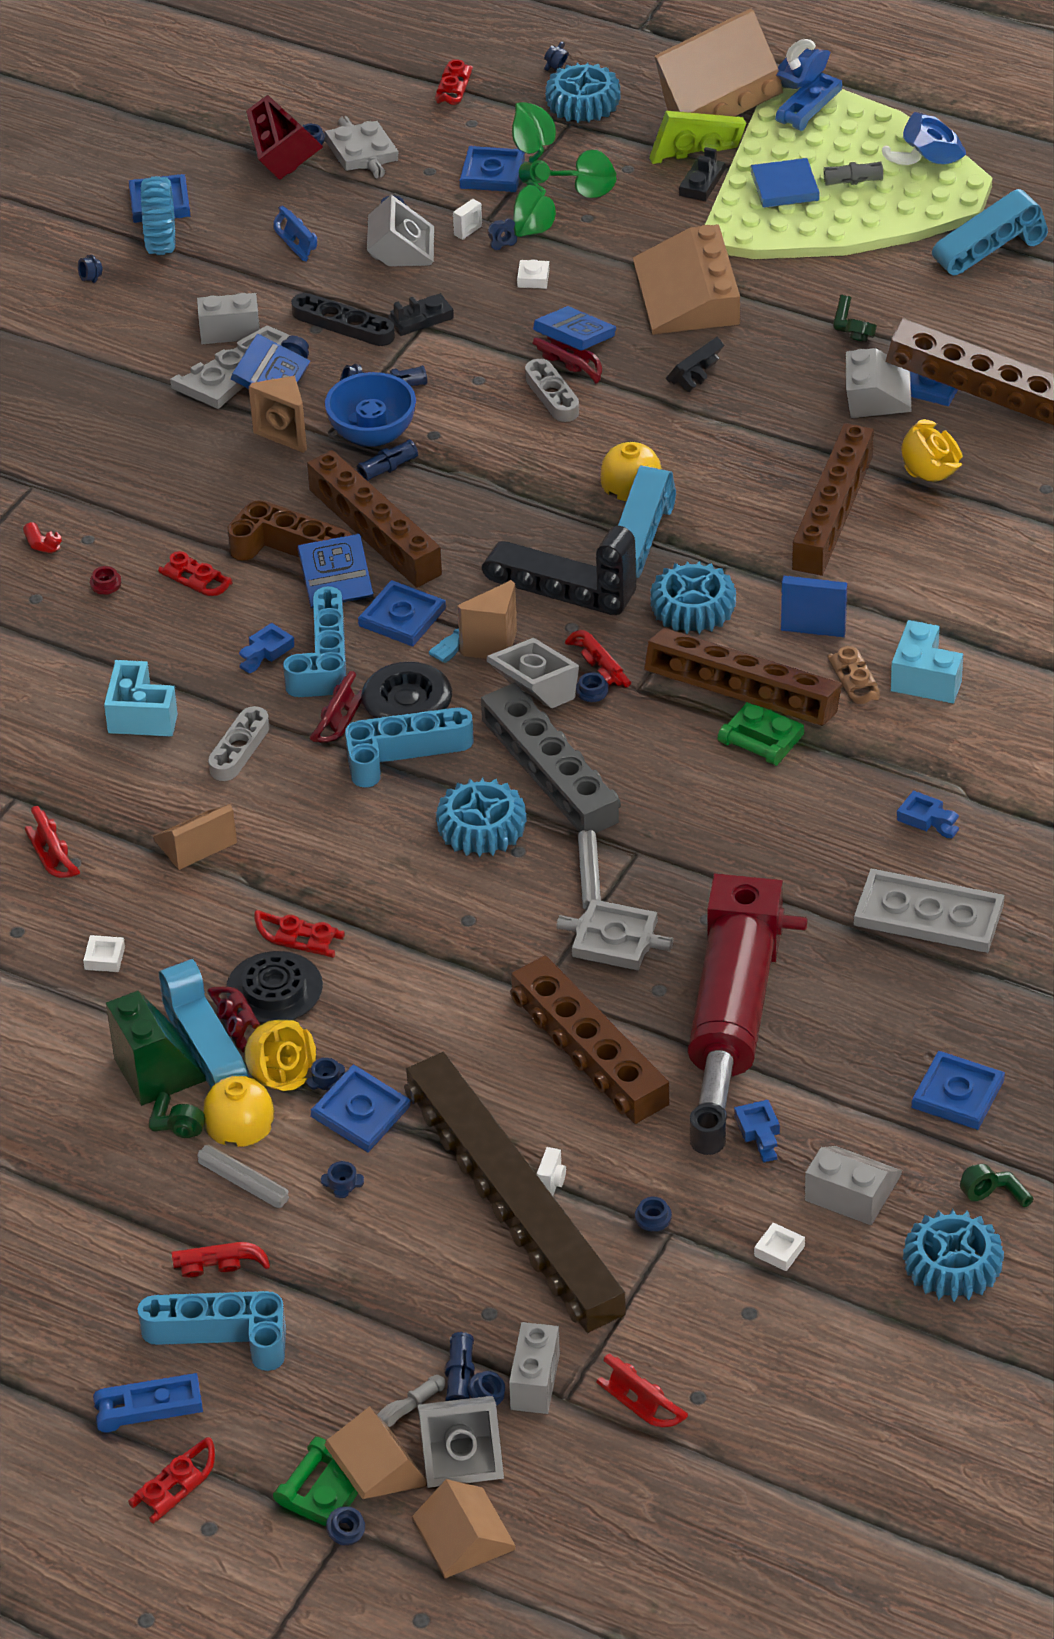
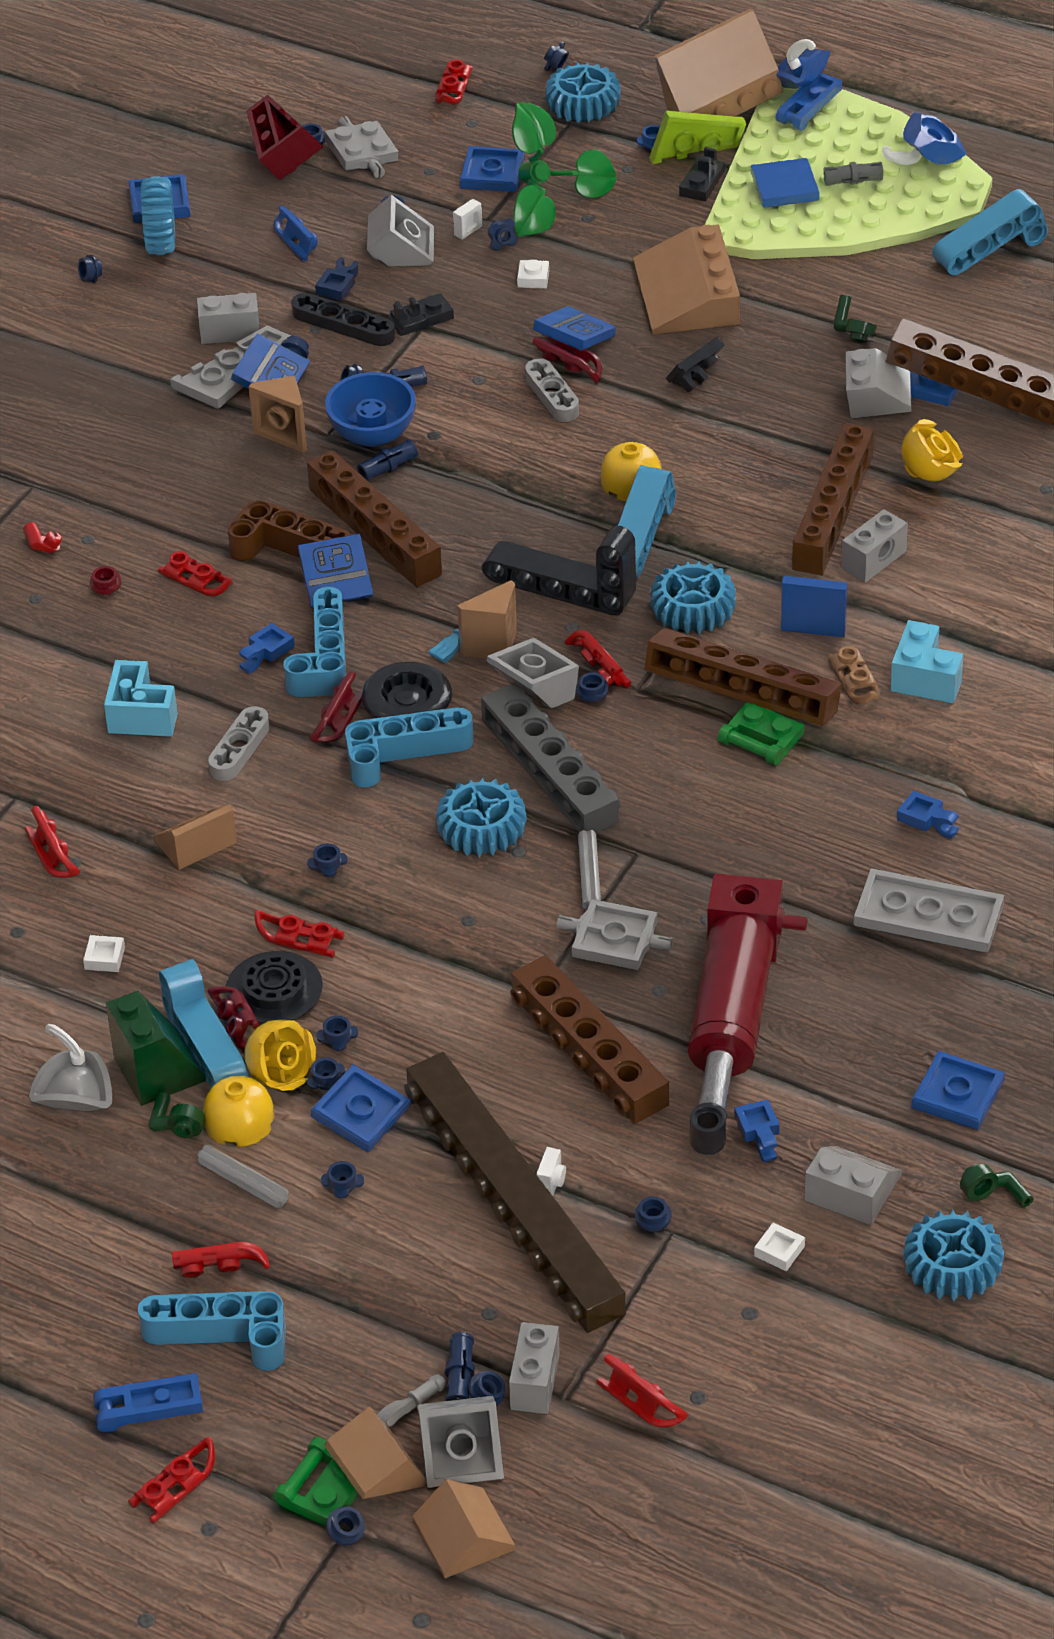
blue tile [358,580,446,647] -> none
none -> light grey hat [29,1024,112,1111]
none -> dark blue plate [307,843,348,877]
none -> dark blue plate [315,257,359,301]
none -> dark blue plate [316,1016,358,1051]
none -> blue plate [637,125,660,151]
none -> light grey brick [841,509,908,583]

